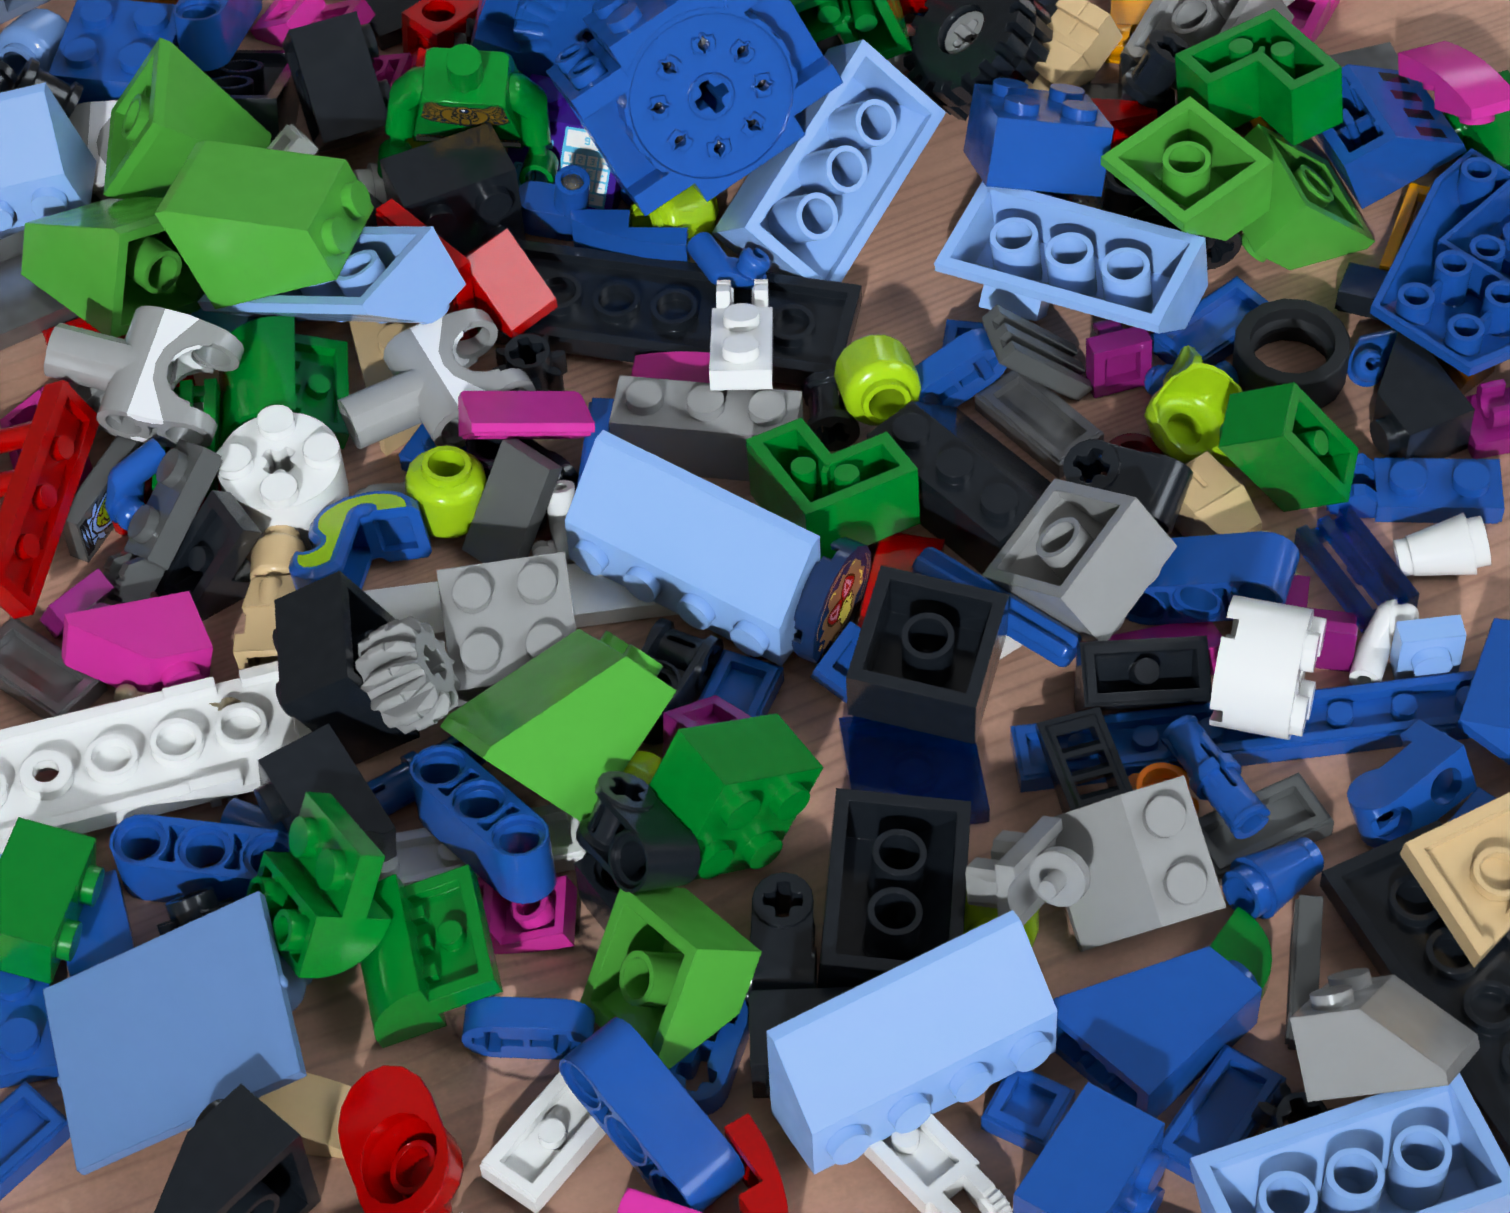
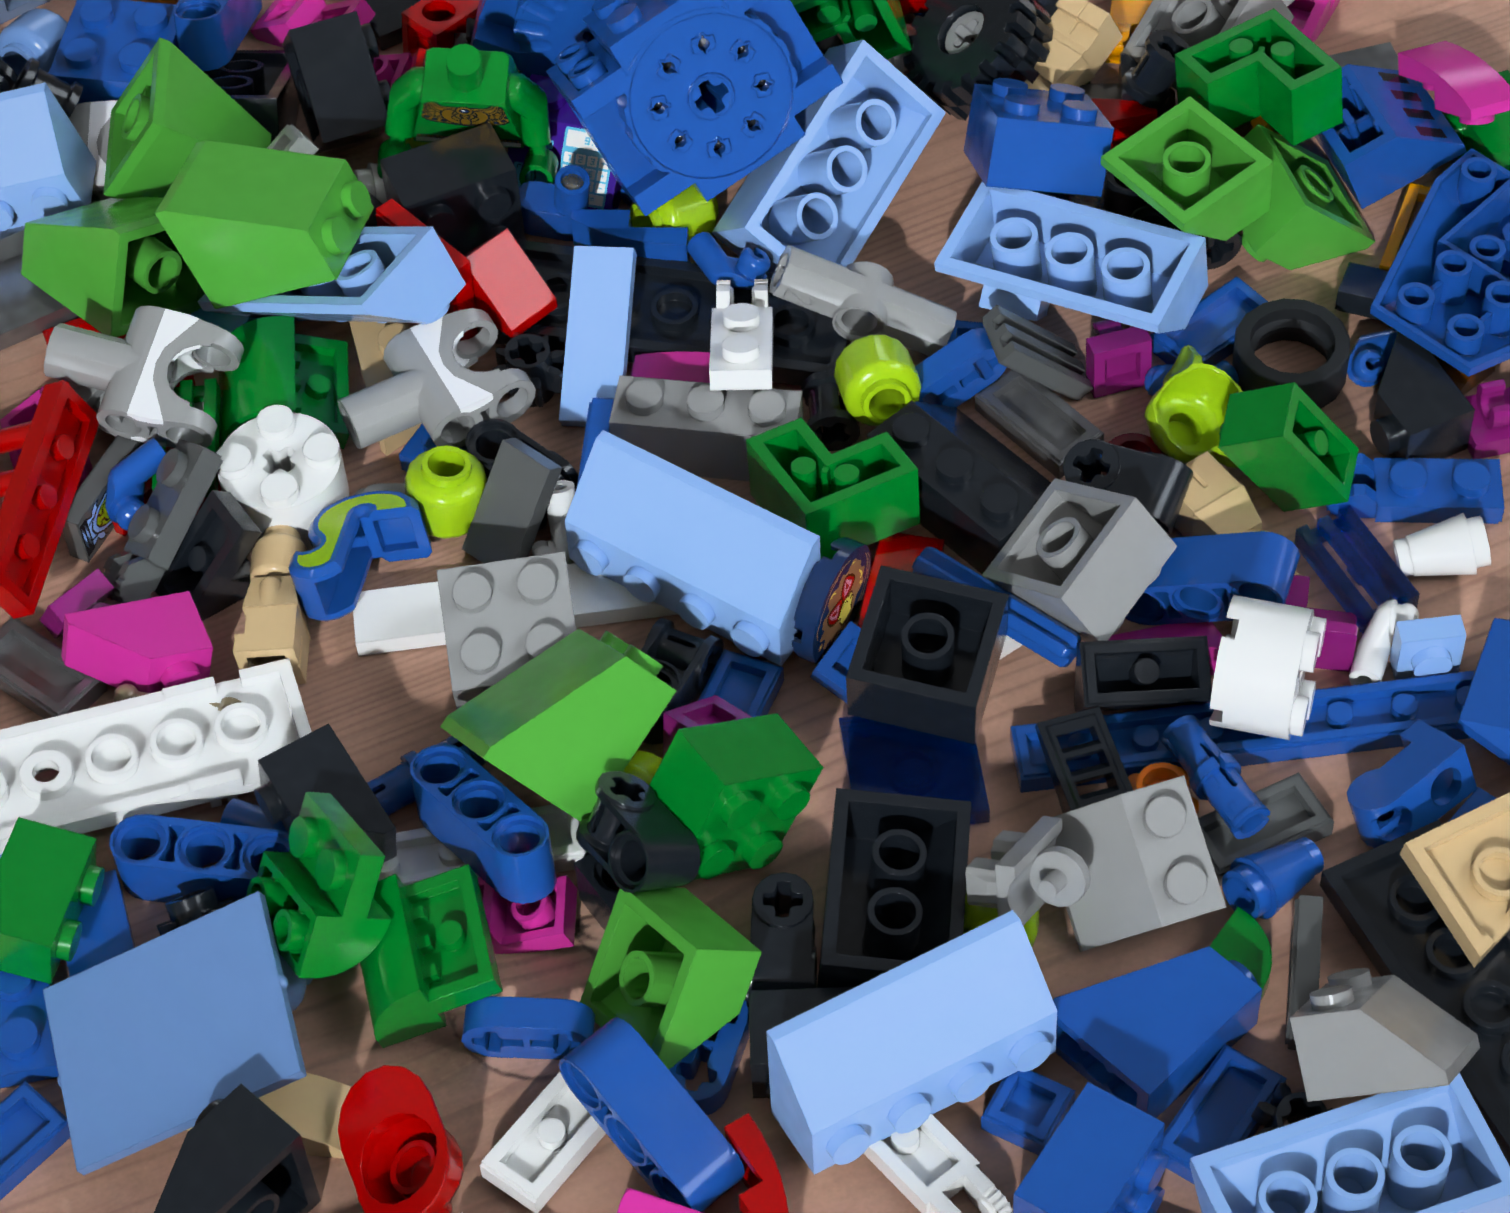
black brick [272,571,420,765] -> none
light grey gear [355,616,460,734] -> none
dark pink slope [458,391,595,439] -> none
none -> light blue tile [559,246,637,427]
none -> light grey piece [769,245,957,356]

